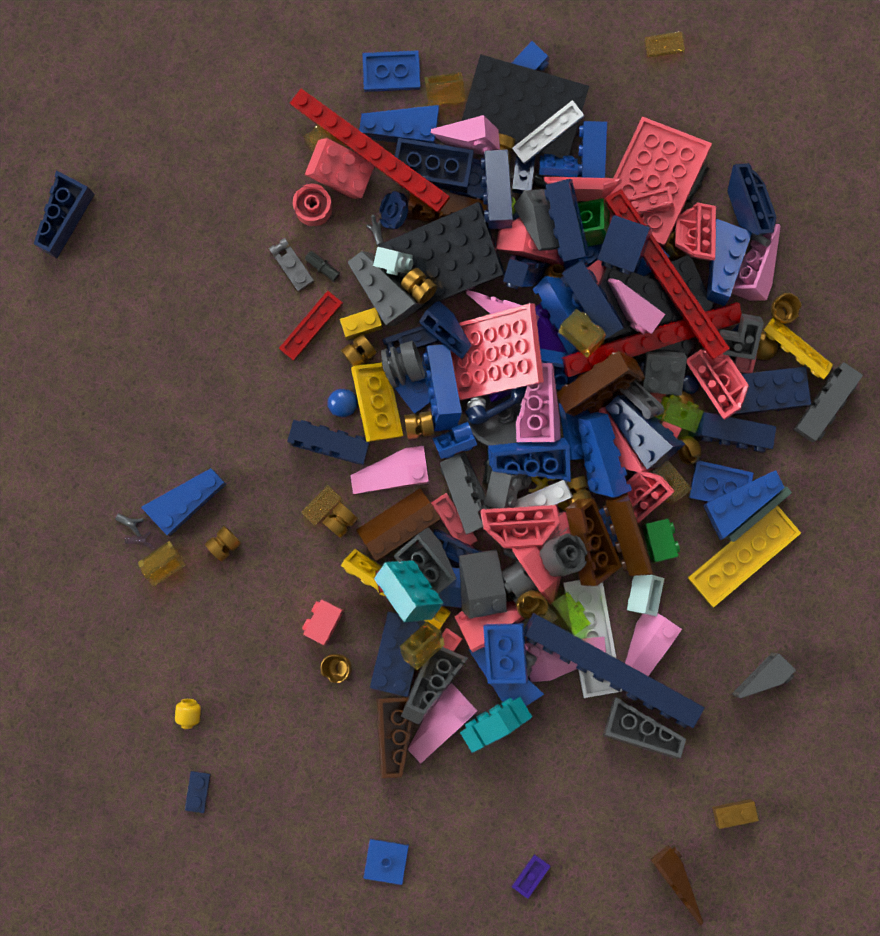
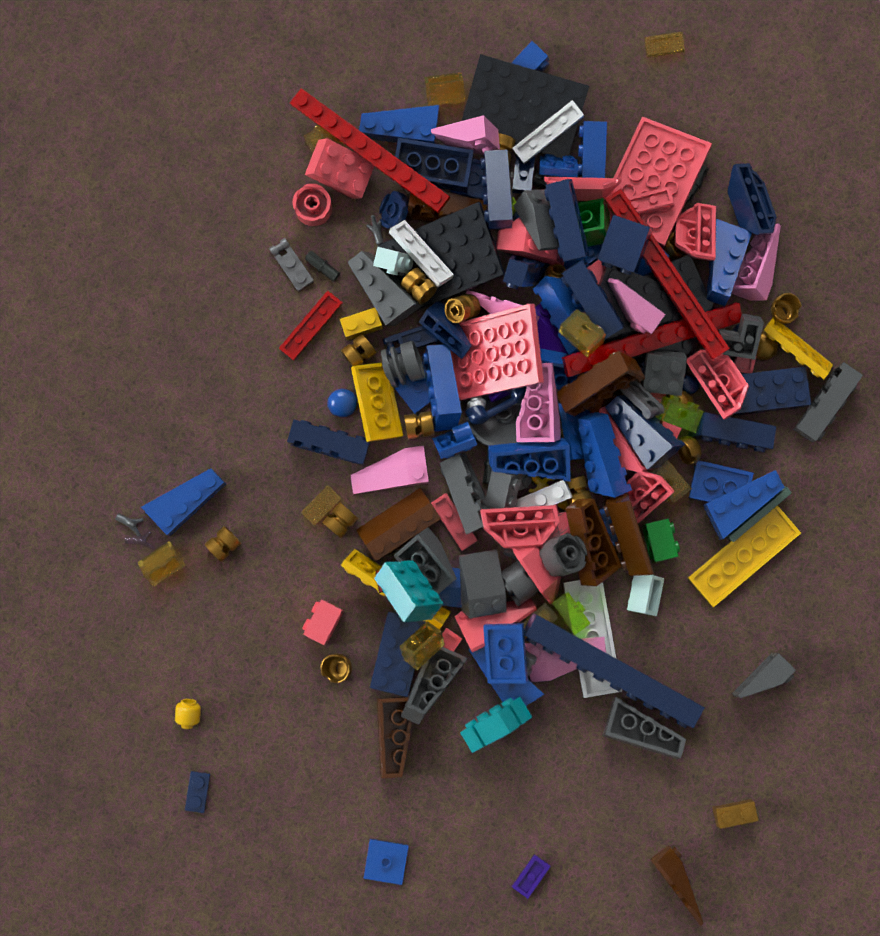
dark blue wedge [34,170,95,259] -> none
blue plate [362,51,420,92] -> none
bright pink wedge [408,682,477,764] -> none
dark blue plate [433,529,483,563] -> none
pearl gold hair [516,590,549,619] -> none
bright pink wedge [625,613,682,676] -> none
dark grey bar [749,233,771,247] -> none
none -> white plate [389,220,454,287]
none -> pearl gold wheel [445,294,481,323]

